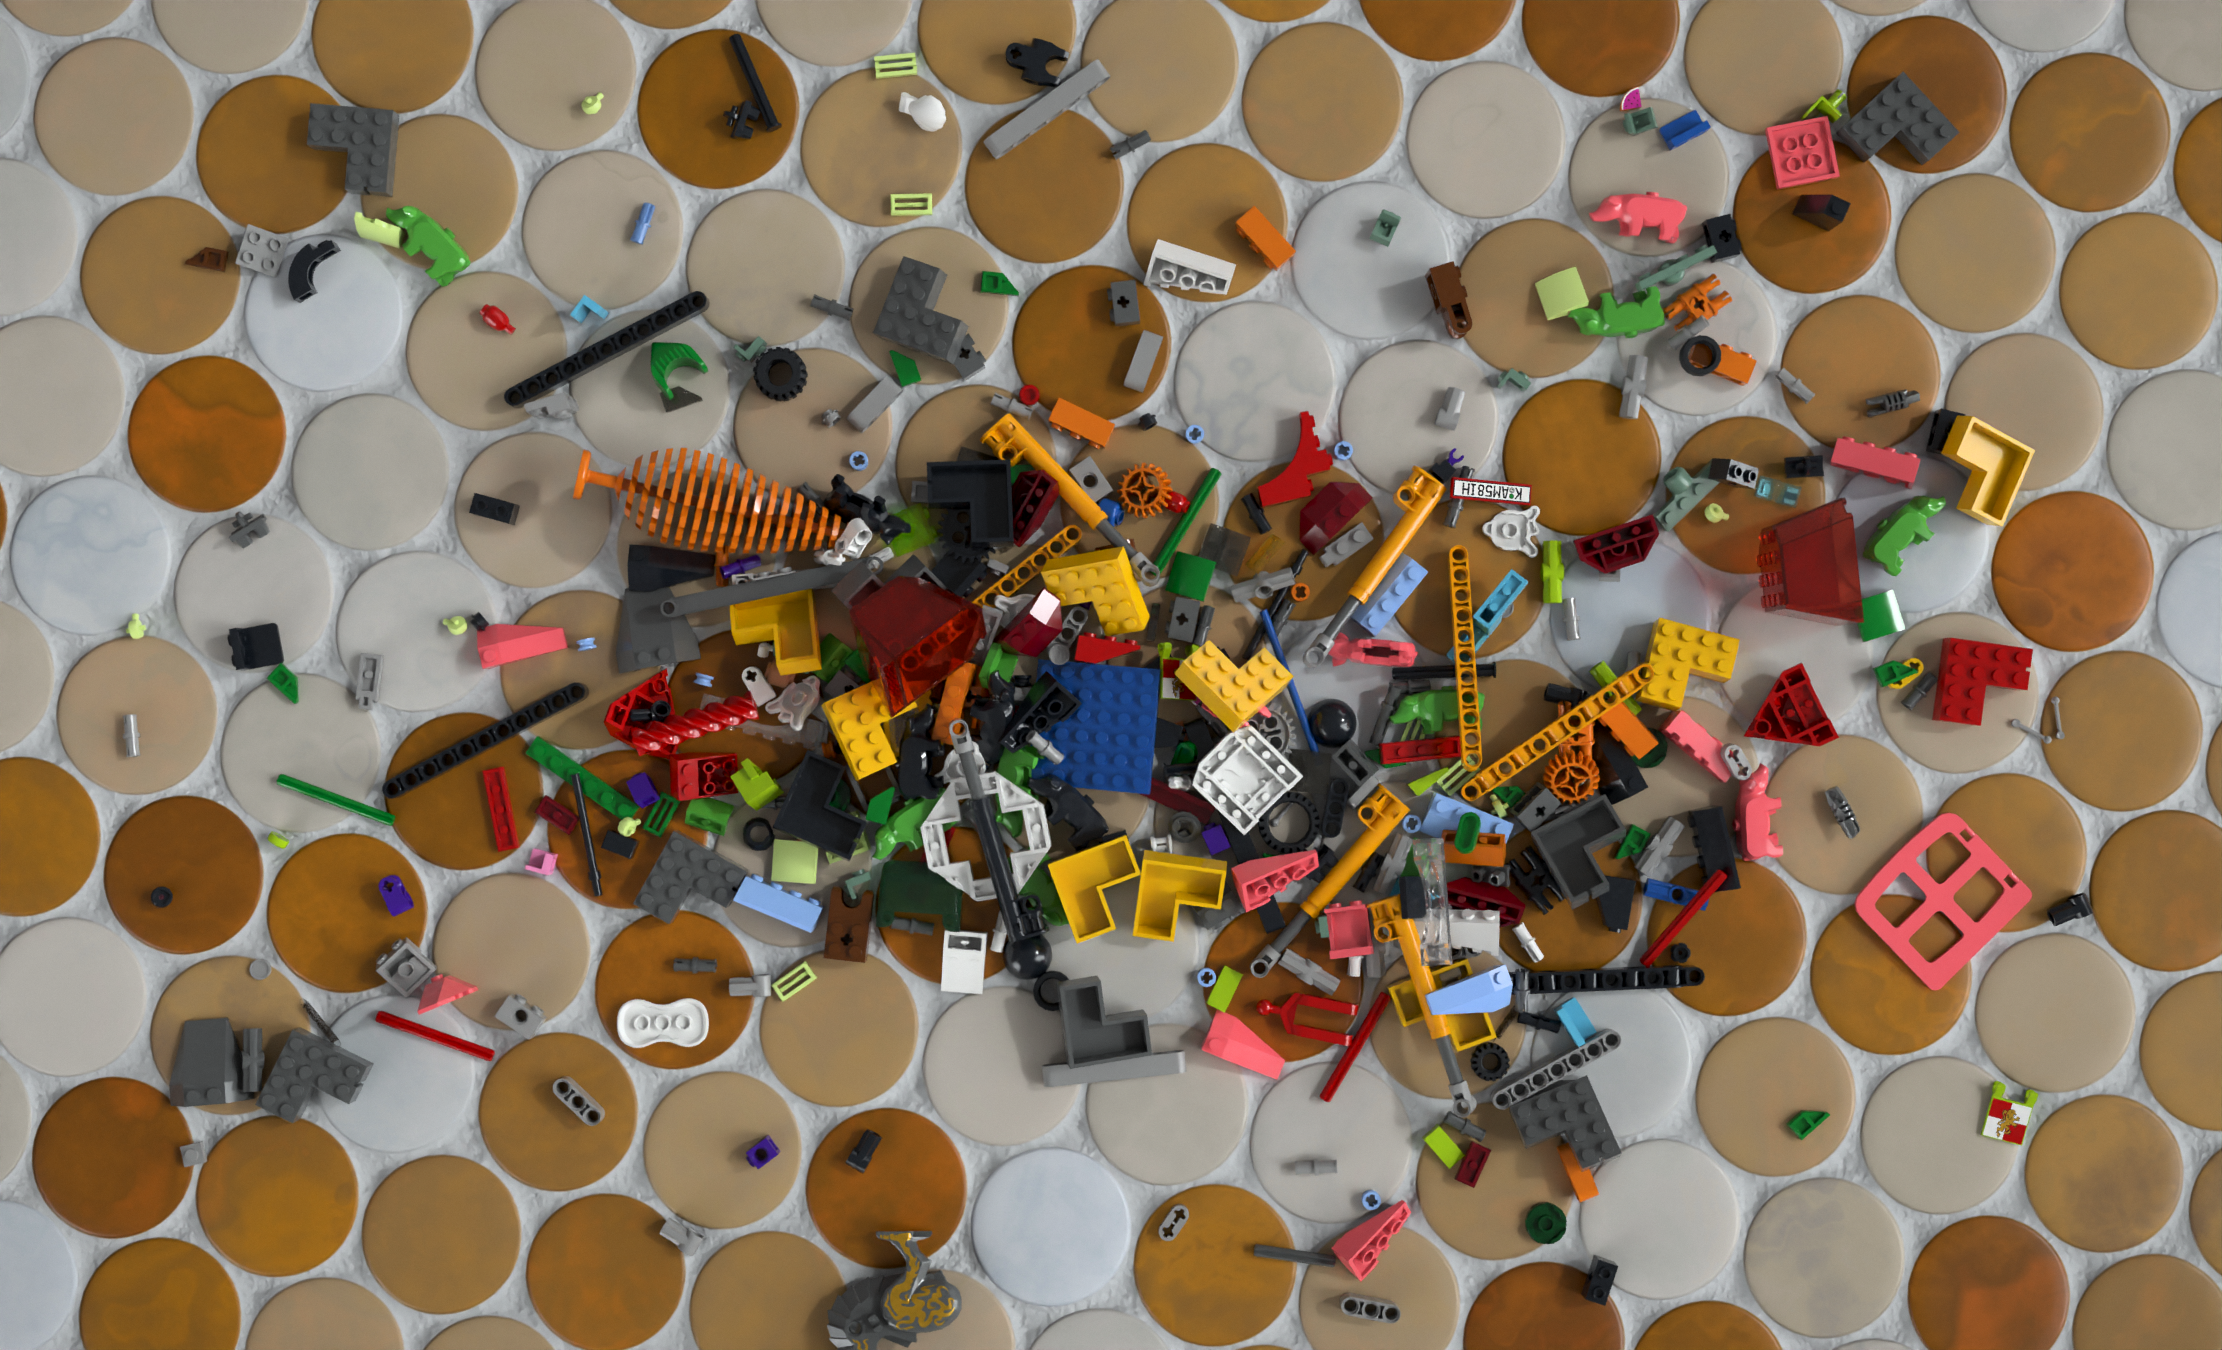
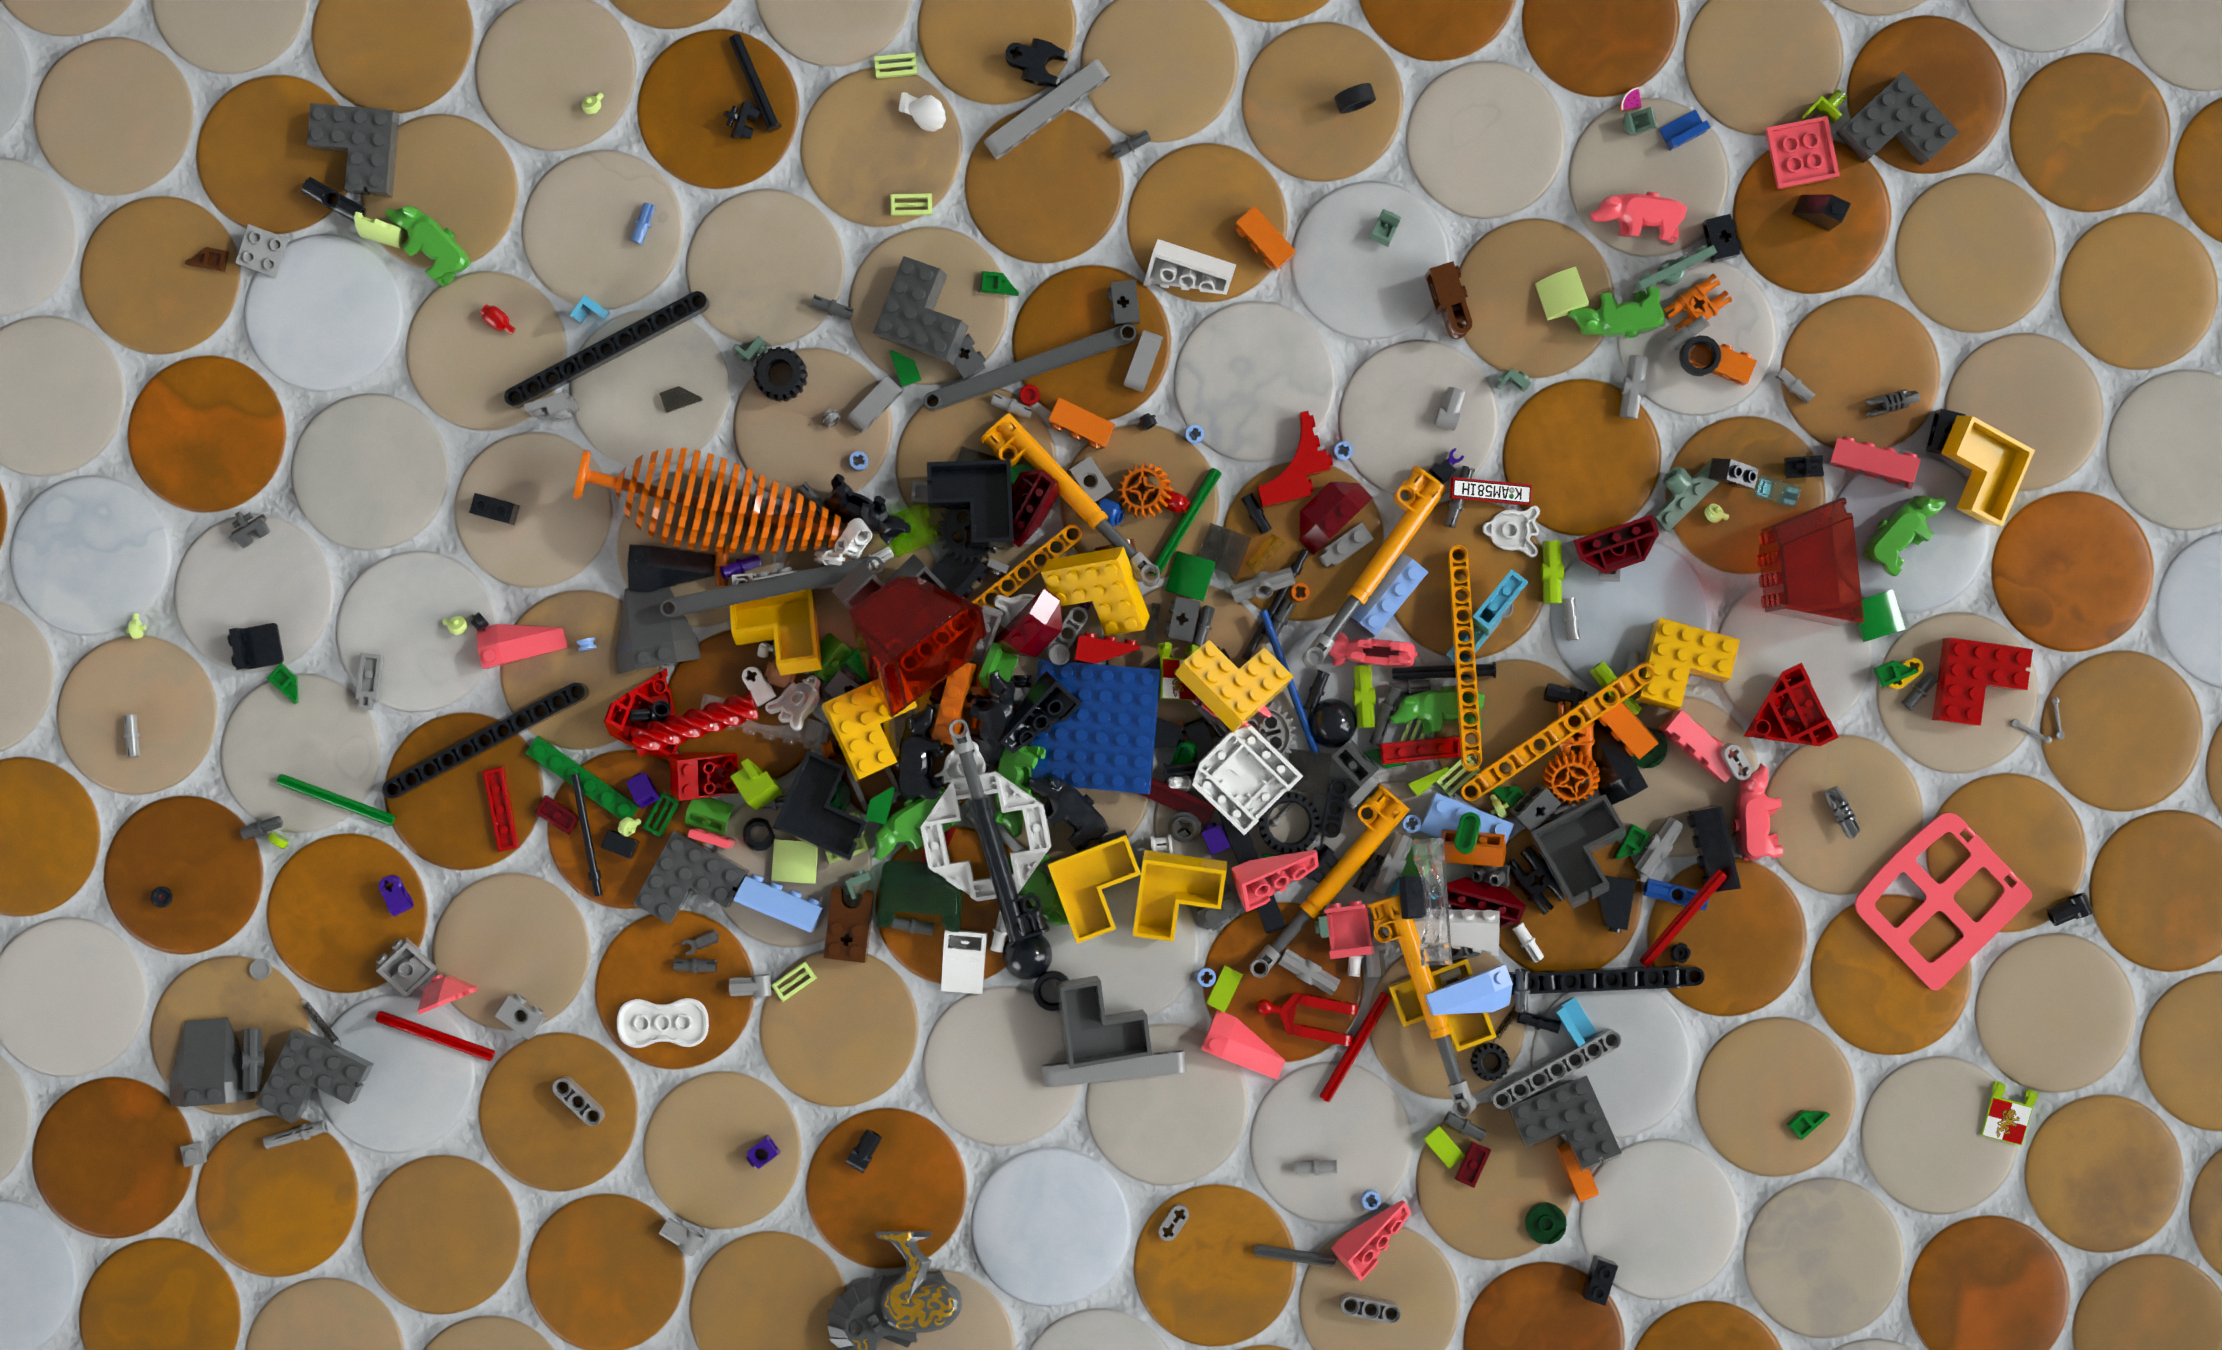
black arch [288,240,341,303] -> none
bright pink panel [525,848,558,875] -> none
green animal [650,342,708,400] -> none
light blue bush [693,672,714,687] -> none
light grey pin [1026,730,1064,765] -> none
none -> dark grey axle [240,816,283,840]
none -> light grey pin [263,1120,328,1150]
none -> black piece [301,177,366,222]
none -> flat silver bar [682,929,720,955]
none -> coral tile [688,828,736,849]
none -> dark grey piece [923,324,1137,411]
none -> black pin [1303,670,1330,712]
none -> black tyre [1334,83,1376,114]
none -> lime piece [1353,665,1376,728]

